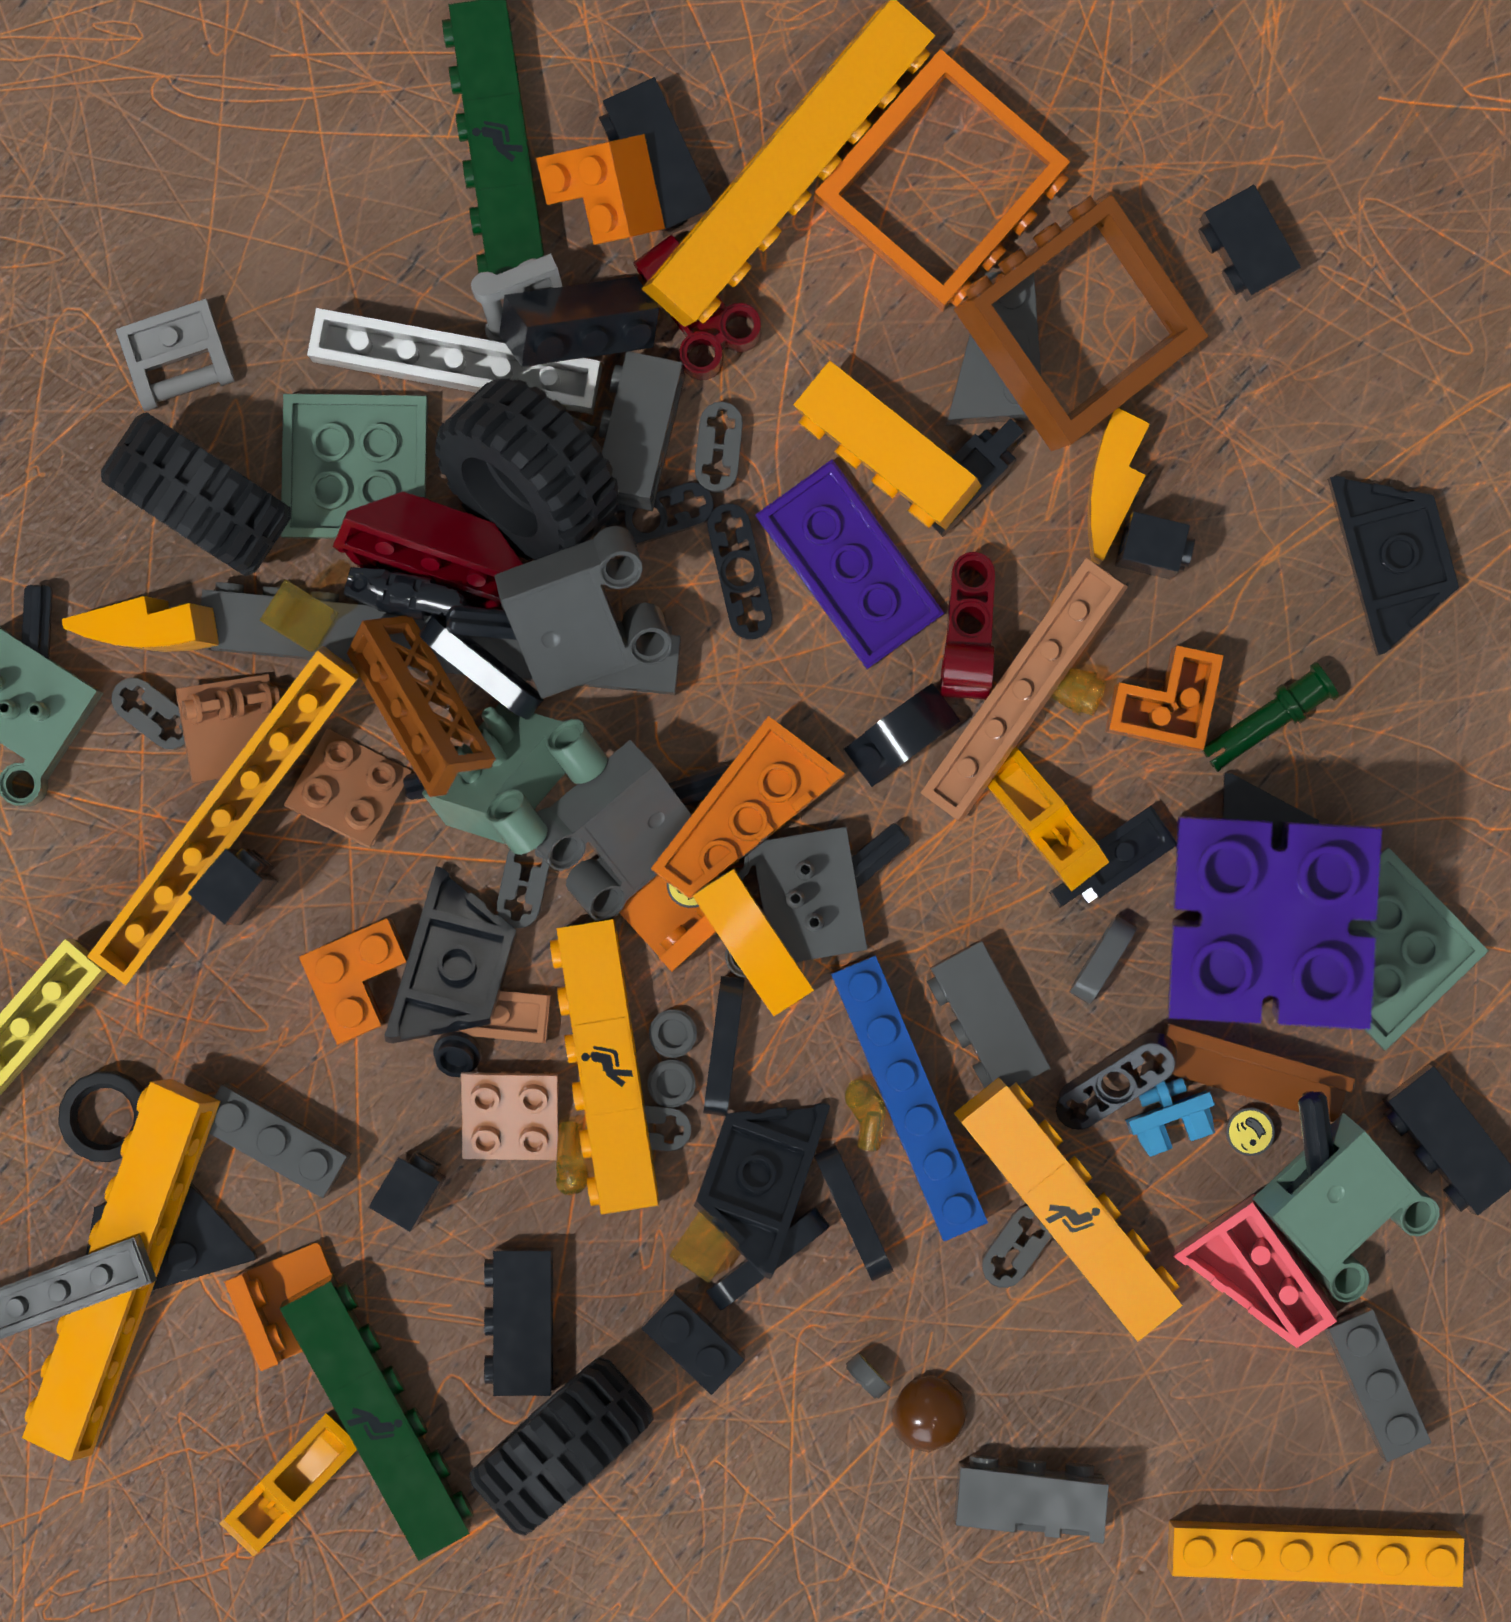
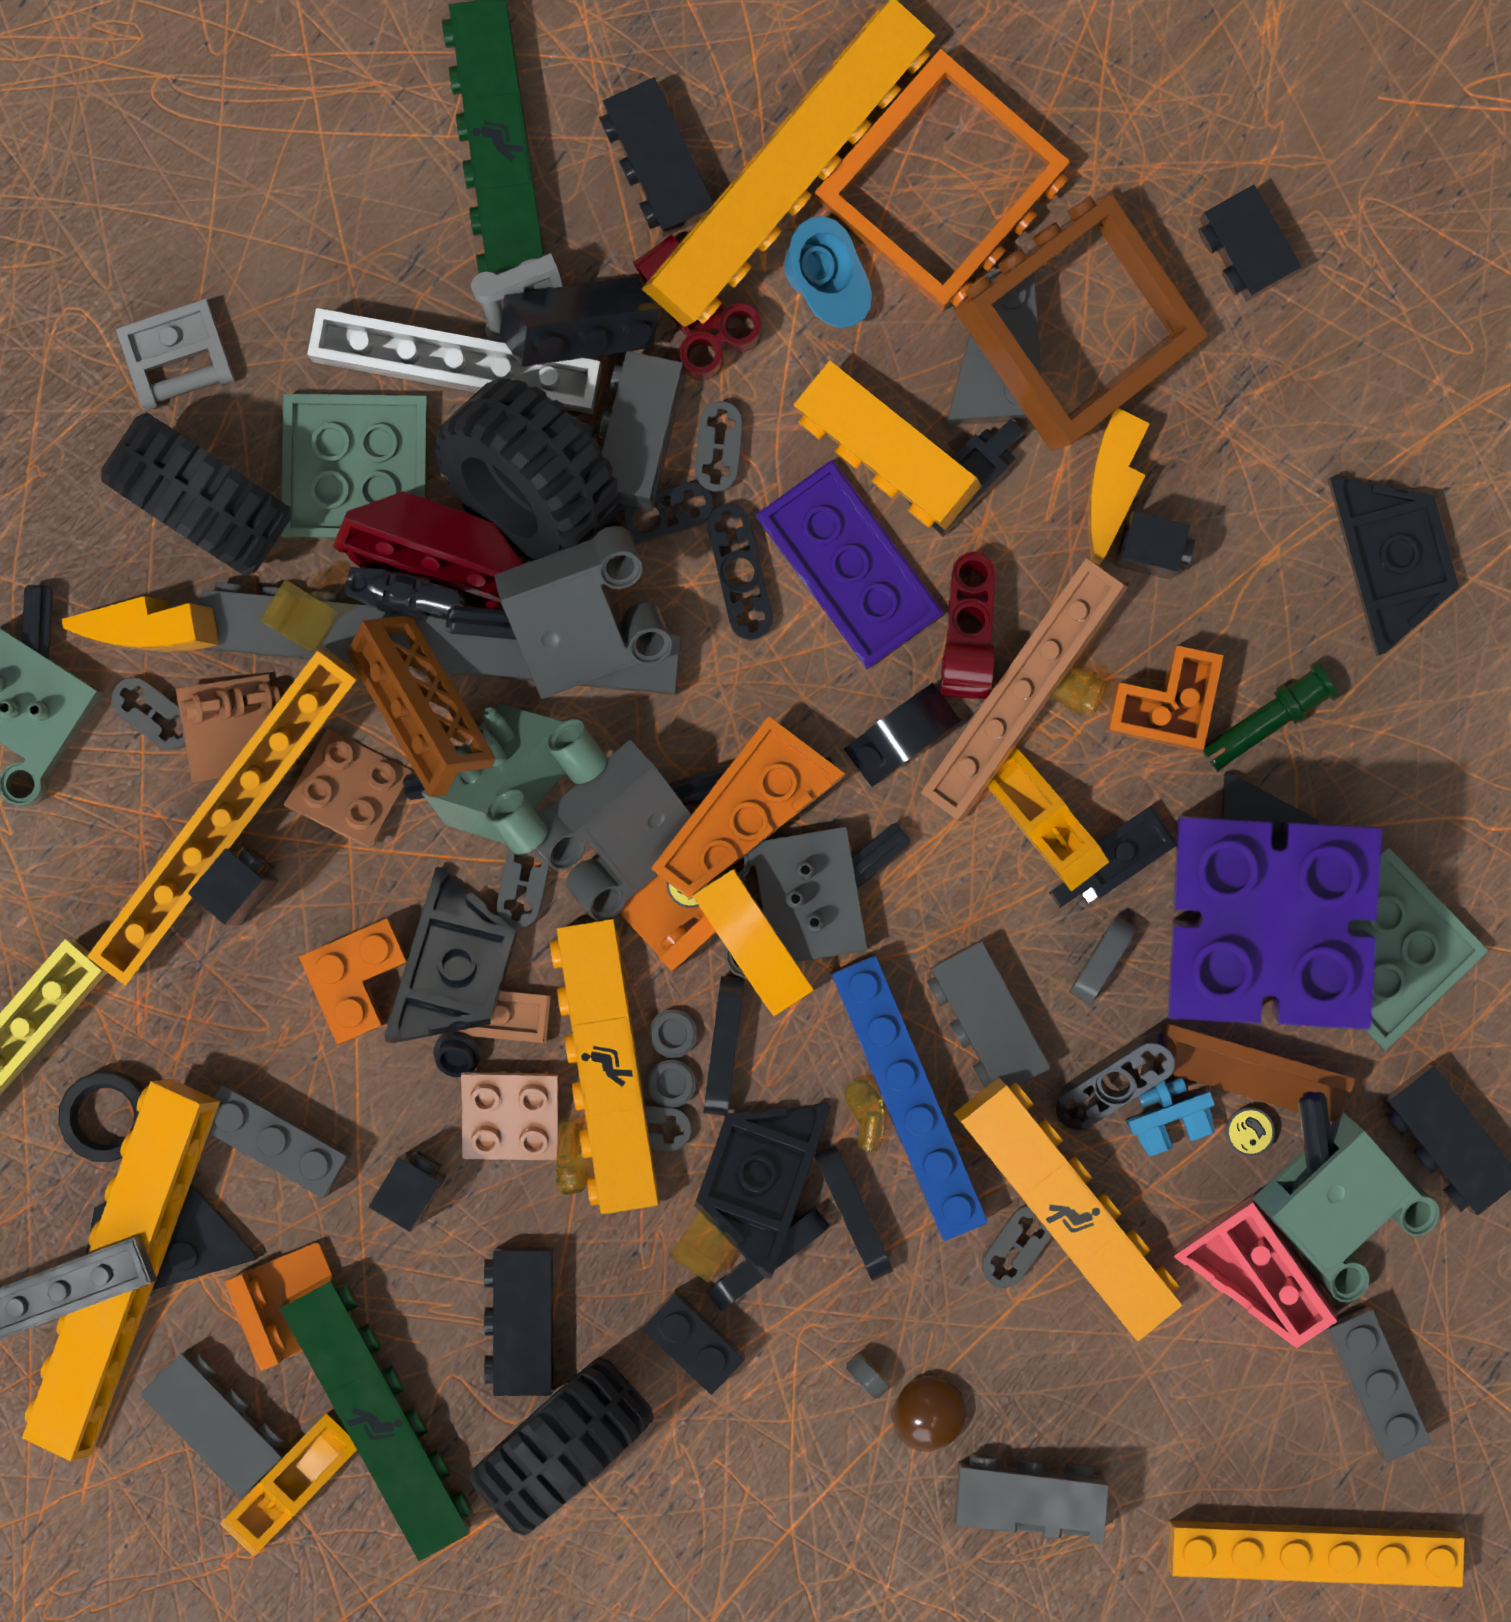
beam [419,614,544,720] -> none
orange brick [536,134,665,245] -> none
none -> dark grey brick [140,1350,287,1498]
none -> dark azure piece [784,216,872,328]

